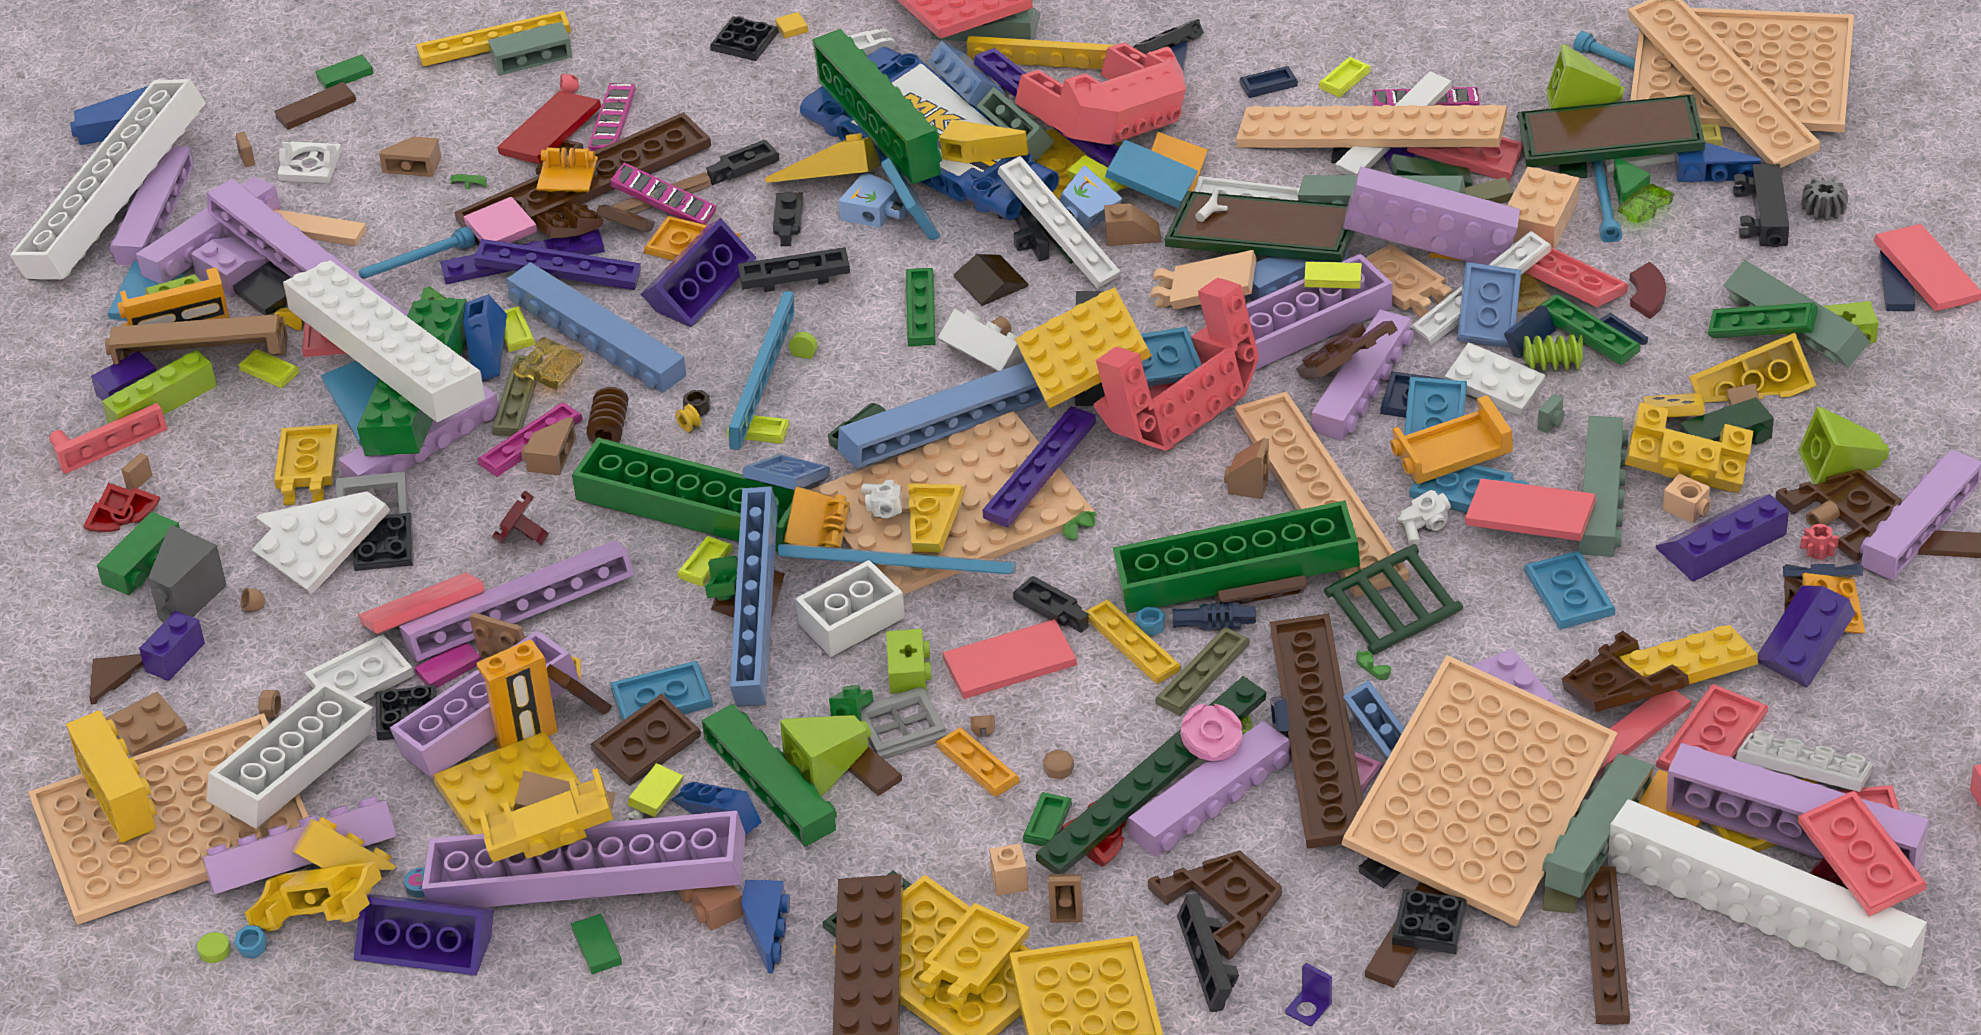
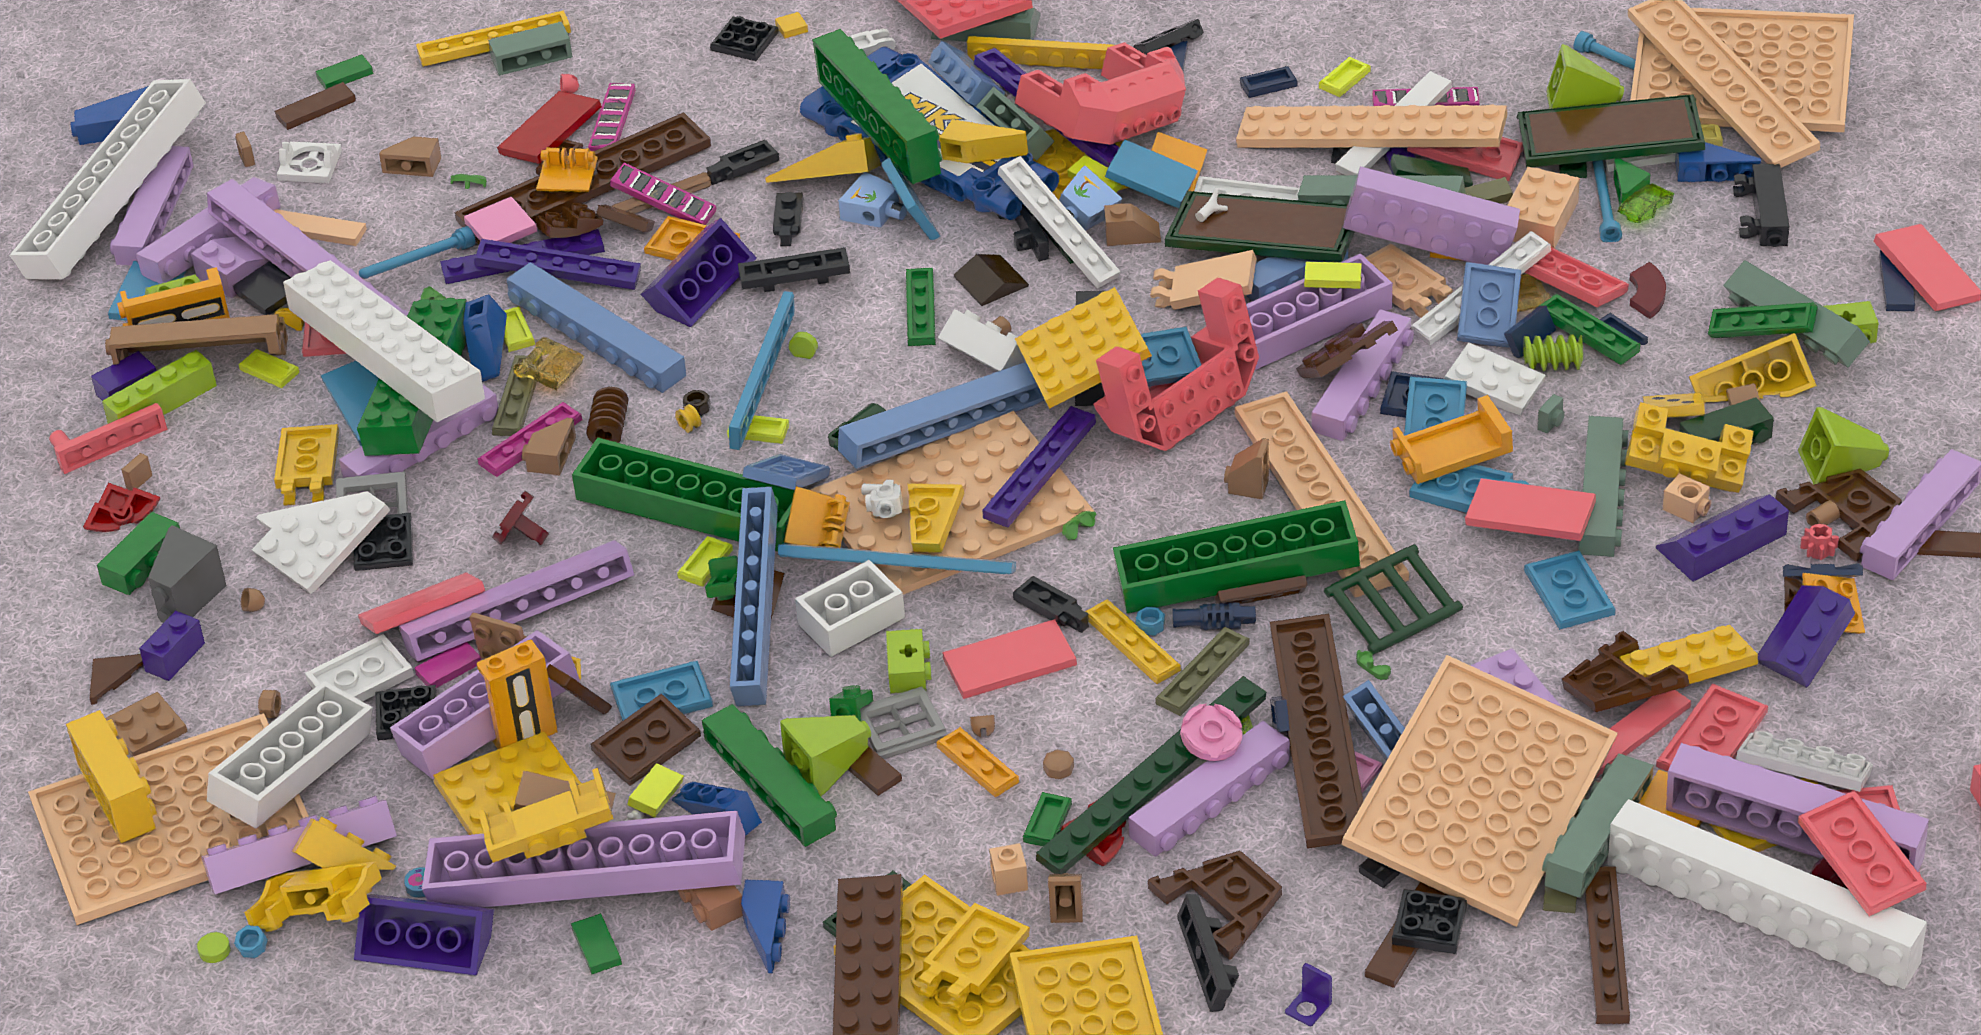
white piece [1397,490,1451,545] -> none
flat silver gear [1801,177,1849,221] -> none

